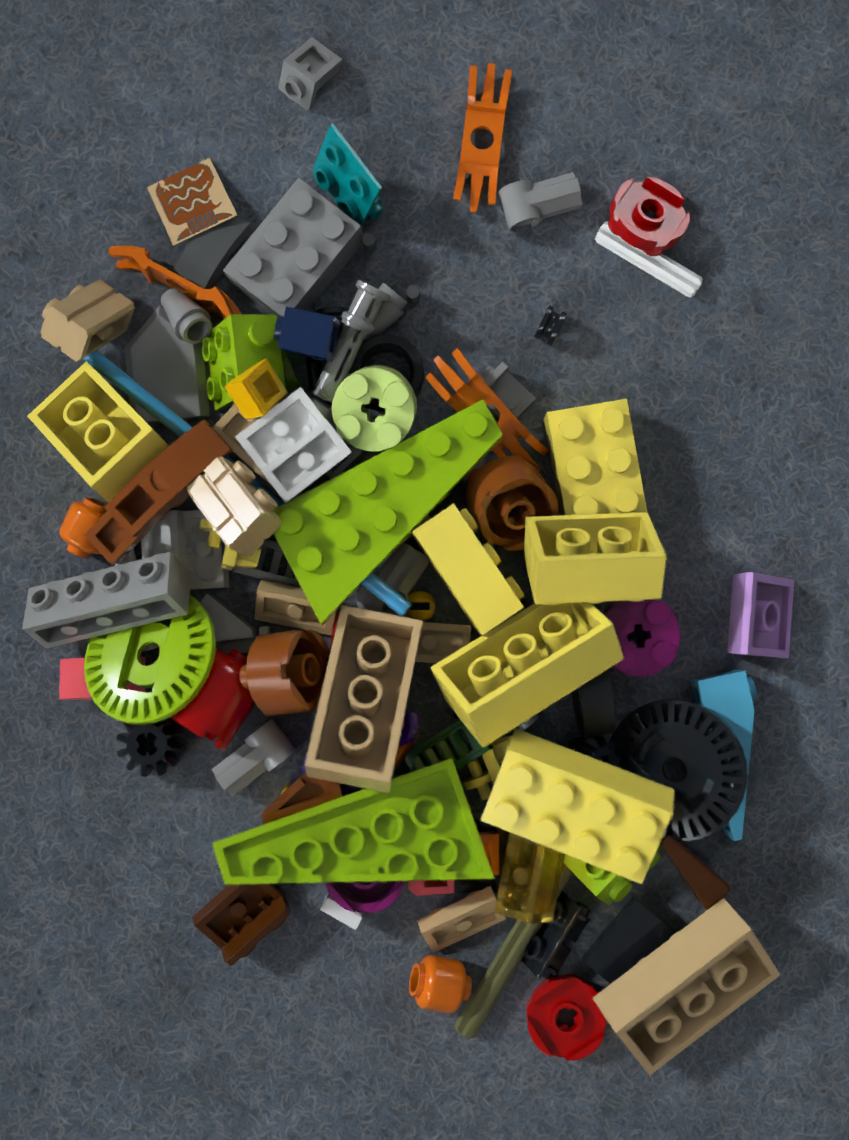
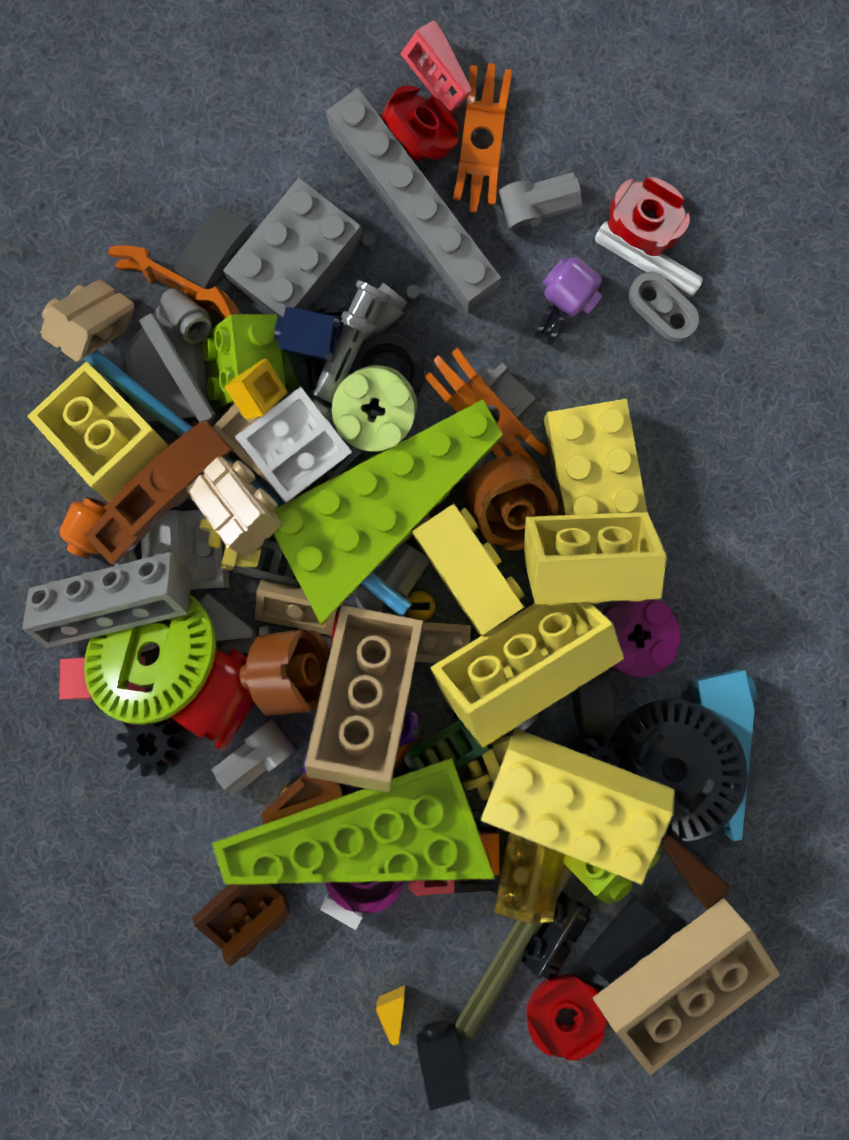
sticker [147,158,237,246] -> none
light grey bracket [278,37,343,110] -> none
teal hinge [312,124,384,228] -> none
orange head [409,955,472,1014] -> none
tan plate [417,886,506,953] -> none
lavender slope [727,572,795,658] -> none
none -> light grey tile [139,313,219,427]
none -> light grey brick [326,88,501,313]
none -> yellow slope [376,985,405,1046]
none -> red plate [380,85,459,162]
none -> coral slope [401,20,472,114]
none -> black slope [417,1021,471,1111]
none -> medium lavender head [542,257,603,316]
none -> light grey plate [628,272,699,342]

